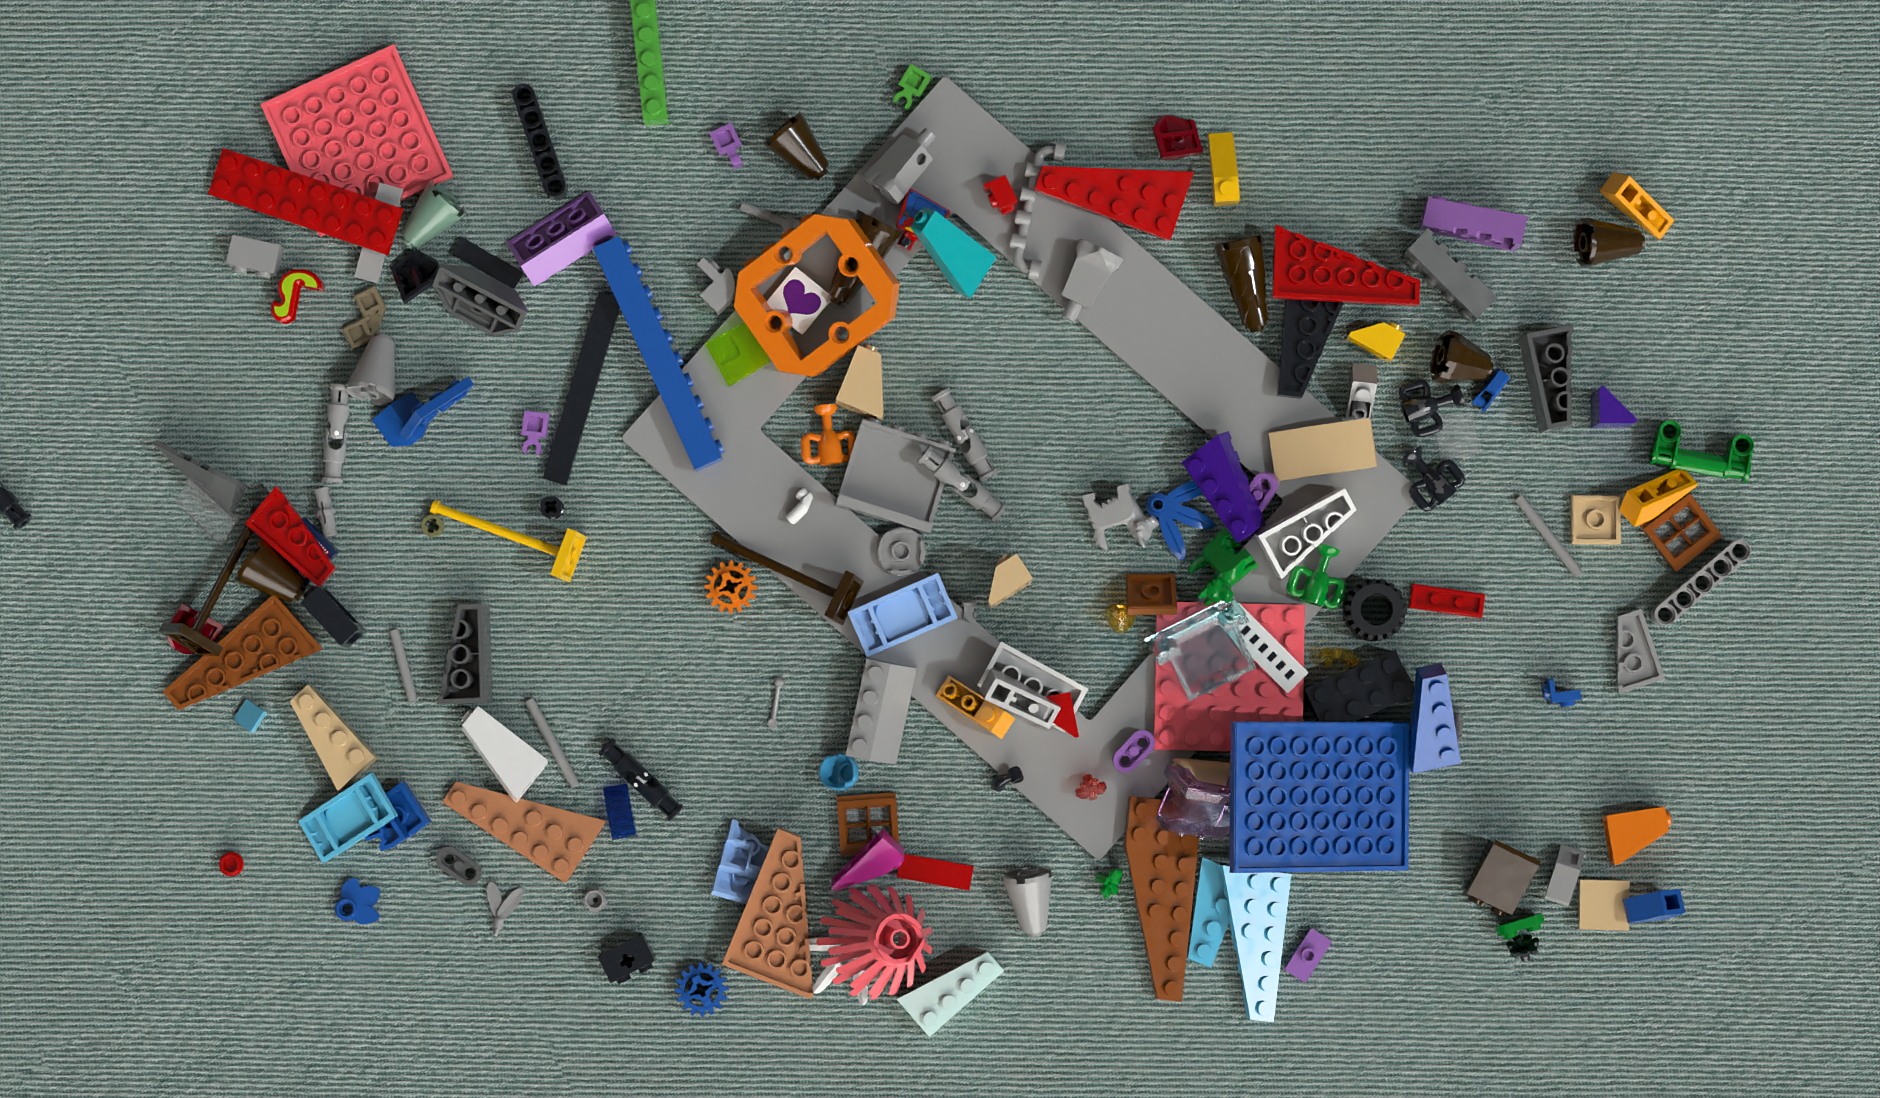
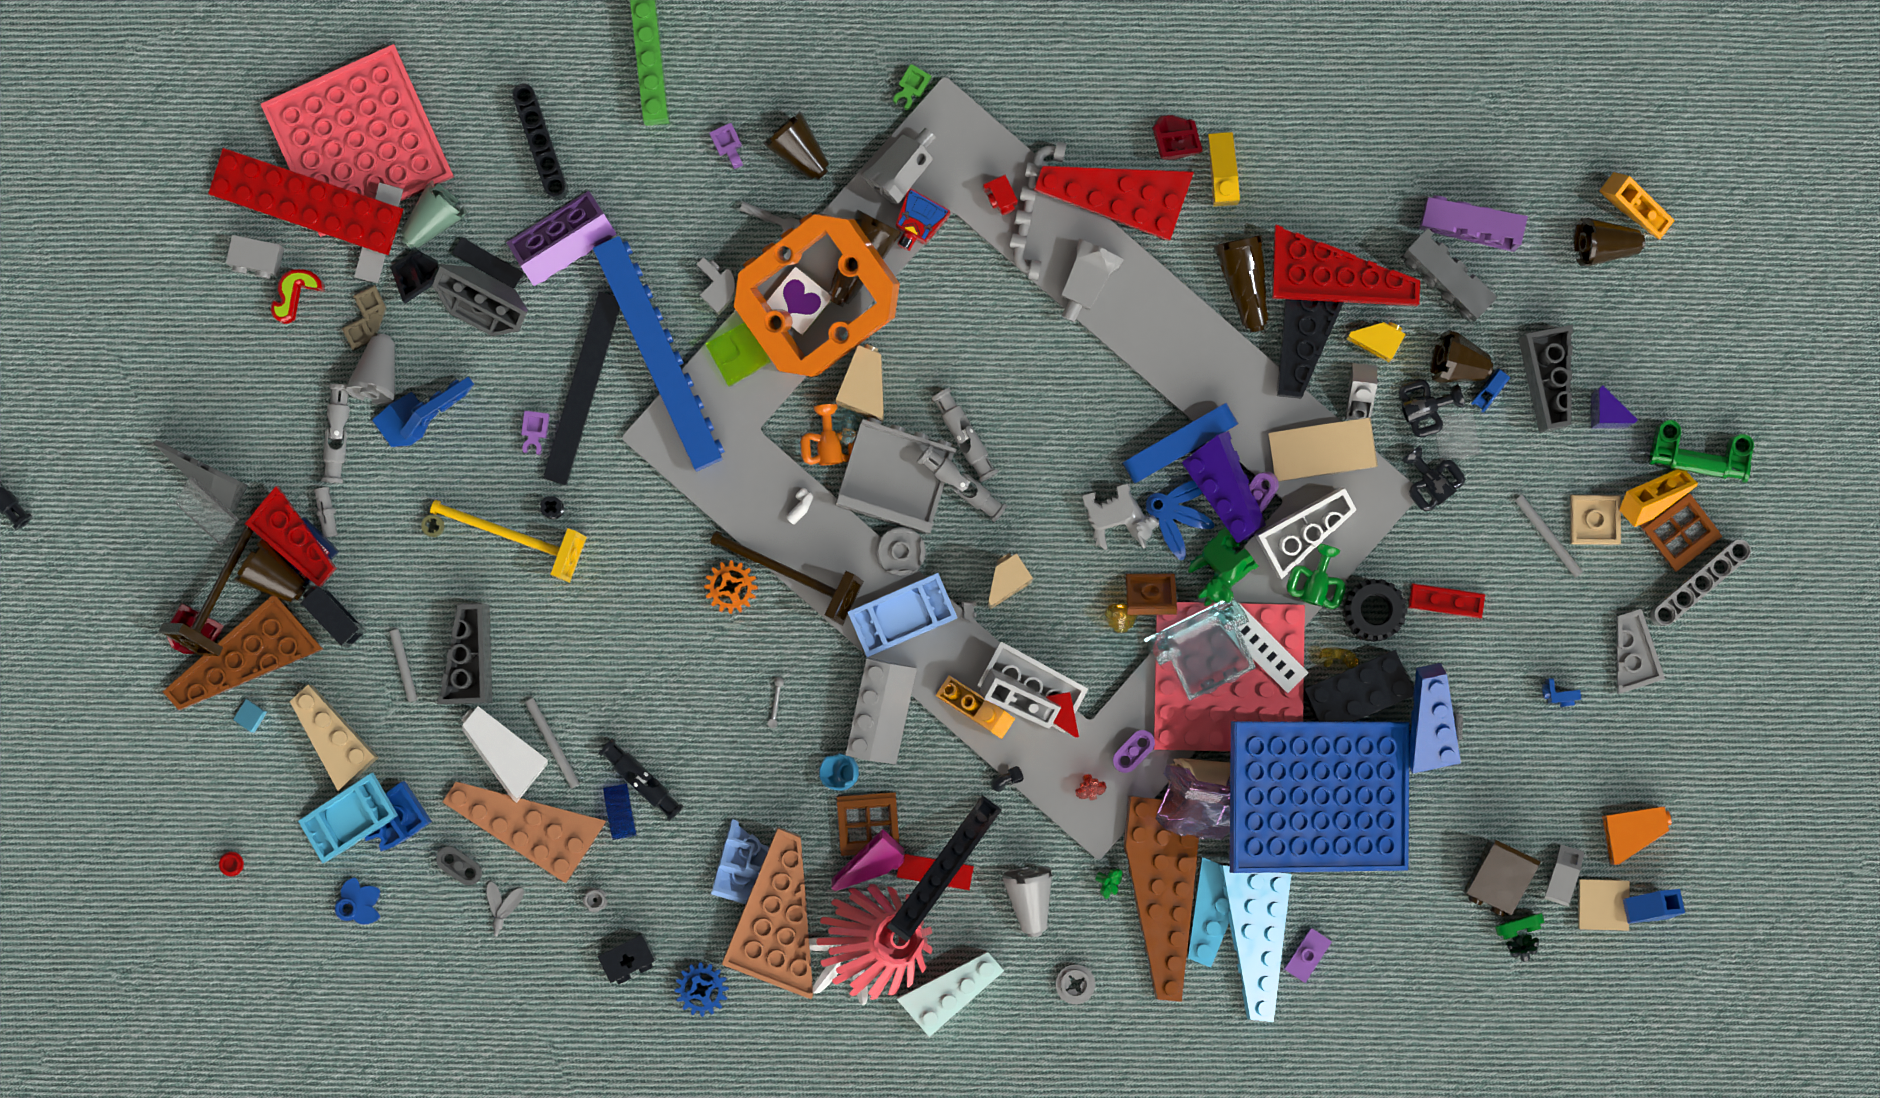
teal slope [911,207,997,298] -> none
none -> clear light blue piece [841,410,857,444]
none -> black tile [887,795,1002,942]
none -> light grey gear [1055,964,1095,1004]
none -> blue beam [1122,403,1239,484]

